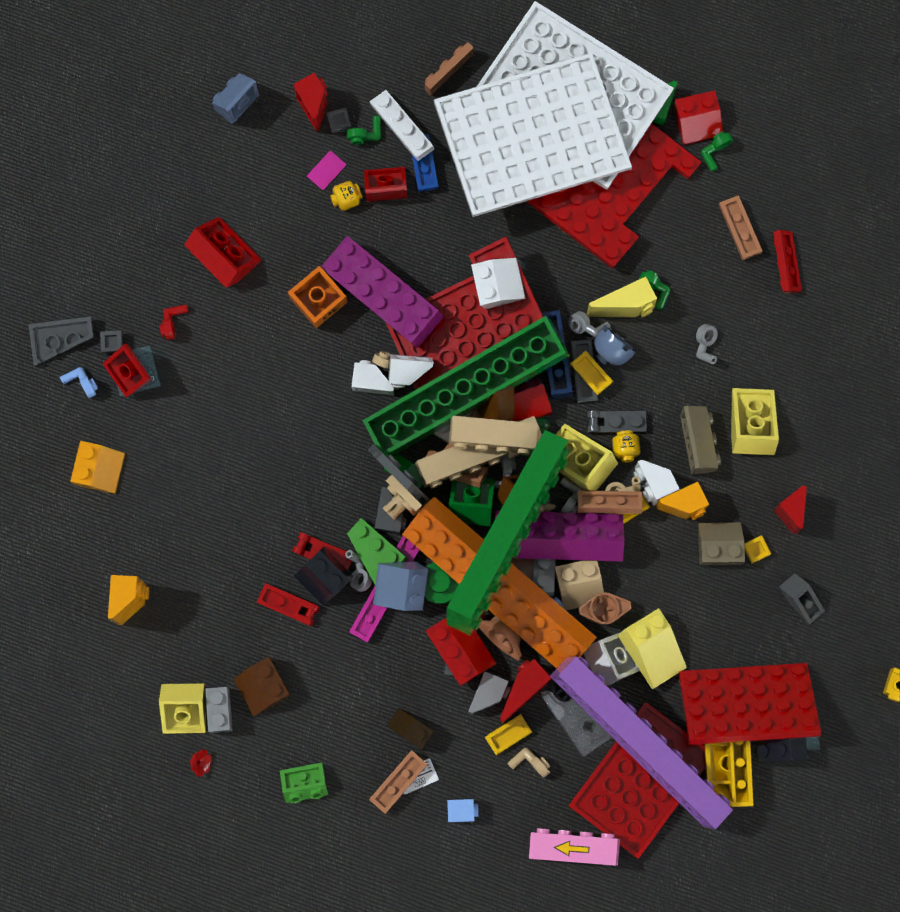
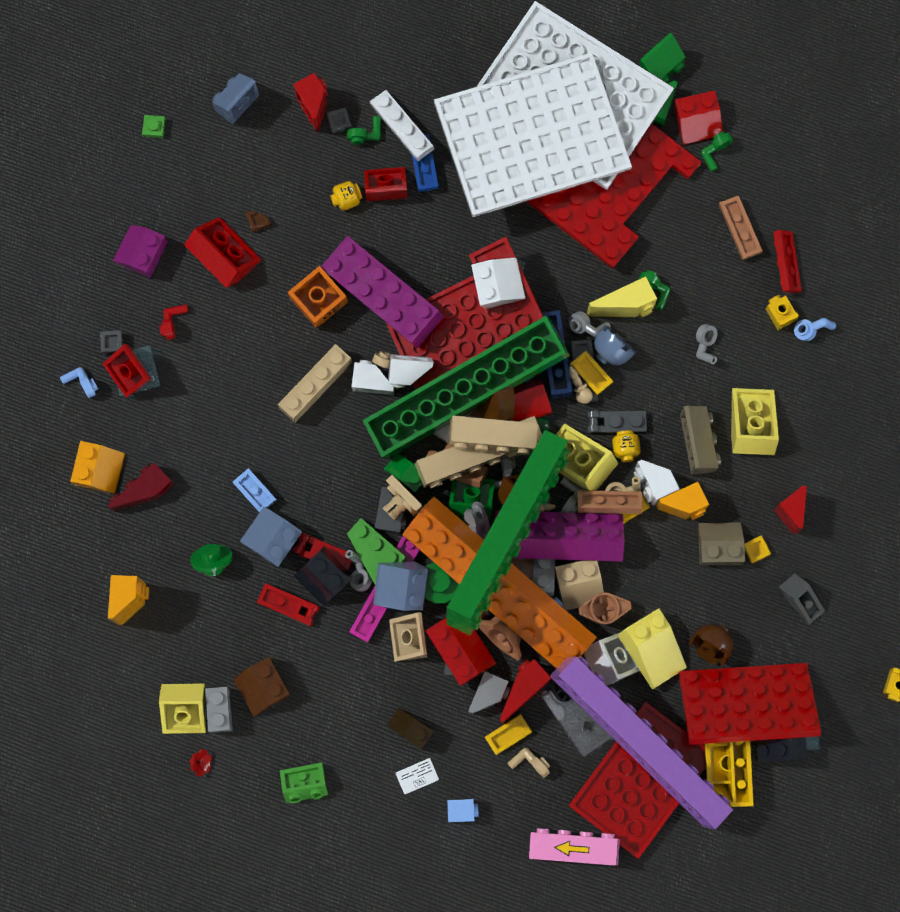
dark grey wing [28,316,94,366] -> none
dark pink sticker [307,151,347,190] -> none
dark grey wing [368,444,430,506] -> none
nougat plate [369,750,428,814] -> none
nougat plate [425,42,474,96] -> none
none -> dark red slope [108,463,174,511]
none -> magenta slope [113,225,168,279]
none -> bright green plate [142,115,166,138]
none -> green piece [190,544,232,576]
none -> light blue plate [233,468,277,512]
none -> sand blue slope [240,507,302,567]
none -> reddish brown tile [245,211,272,233]
none -> tan brick [278,344,352,423]
none -> tan slope [389,612,427,662]
none -> light grey hinge [464,501,490,539]
none -> tan bar [569,366,593,404]
none -> green slope [639,32,686,83]
none -> reddish brown cylinder [689,624,733,666]
none -> yellow brick [766,295,799,330]
none -> light blue plate [794,318,836,341]

